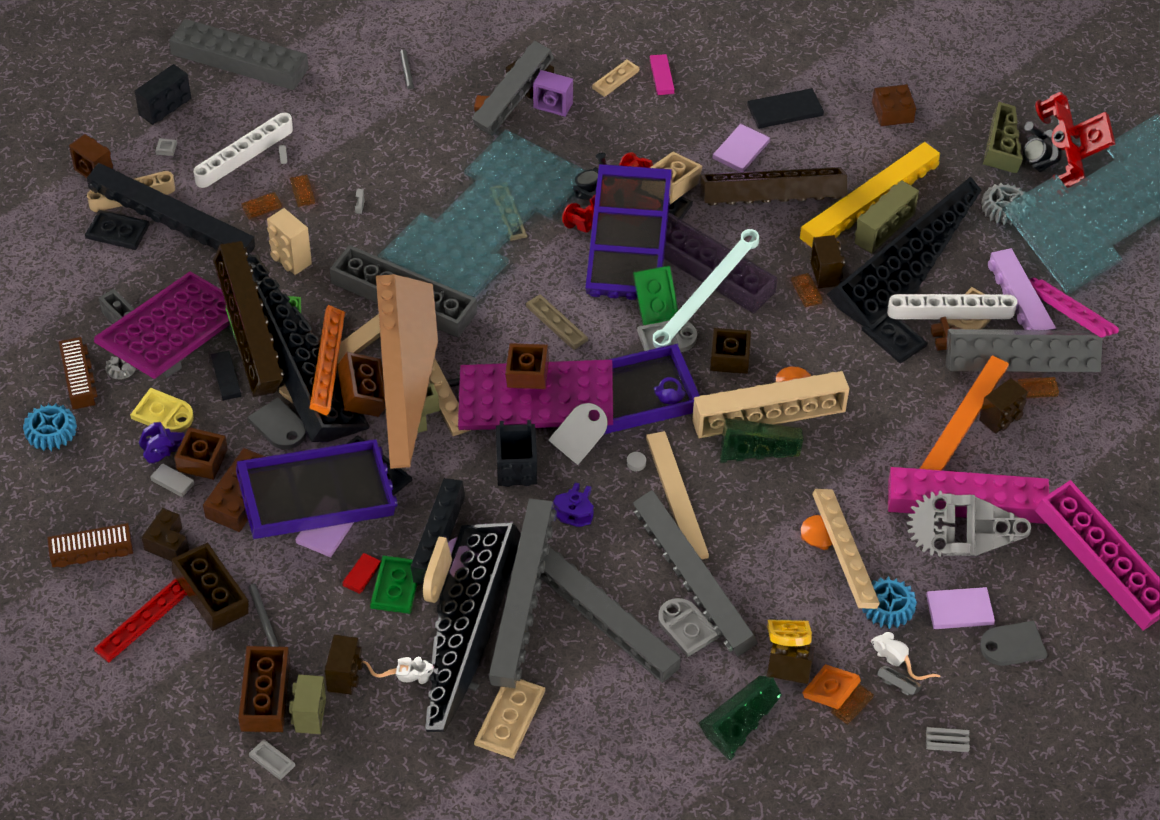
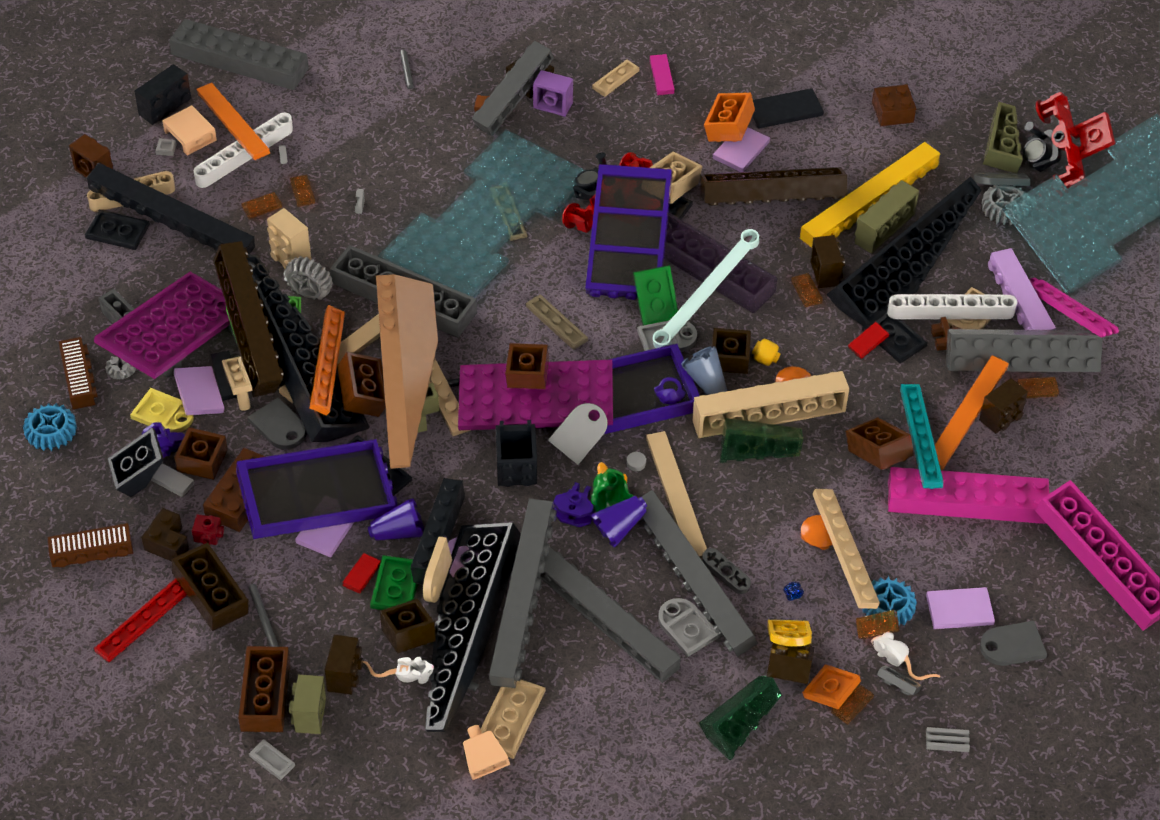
light grey connector [907,491,1031,557] -> none
none -> black slope [107,428,164,497]
none -> light nougat panel [162,105,217,156]
none -> lavender tile [174,366,225,415]
none -> dark red brick [192,514,224,545]
none -> orange tile [196,83,270,160]
none -> tan piece [222,356,252,411]
none -> light grey gear [284,256,333,300]
none -> dark purple cone [368,498,424,541]
none -> dark brown brick [380,598,436,654]
none -> light nougat torso [463,725,510,780]
none -> dark purple cone [590,496,647,548]
none -> green hair [591,462,634,512]
none -> sand blue cone [681,346,727,395]
none -> dark grey beam [702,548,751,594]
none -> orange brick [704,93,755,142]
none -> yellow head [752,339,781,366]
none -> clear blue bush [783,582,804,601]
none -> reddish brown brick [846,417,914,470]
none -> red tile [848,322,889,359]
none -> clear orange plate [856,610,900,640]
none -> teal plate [900,384,944,489]
none -> dark grey tile [974,172,1030,186]

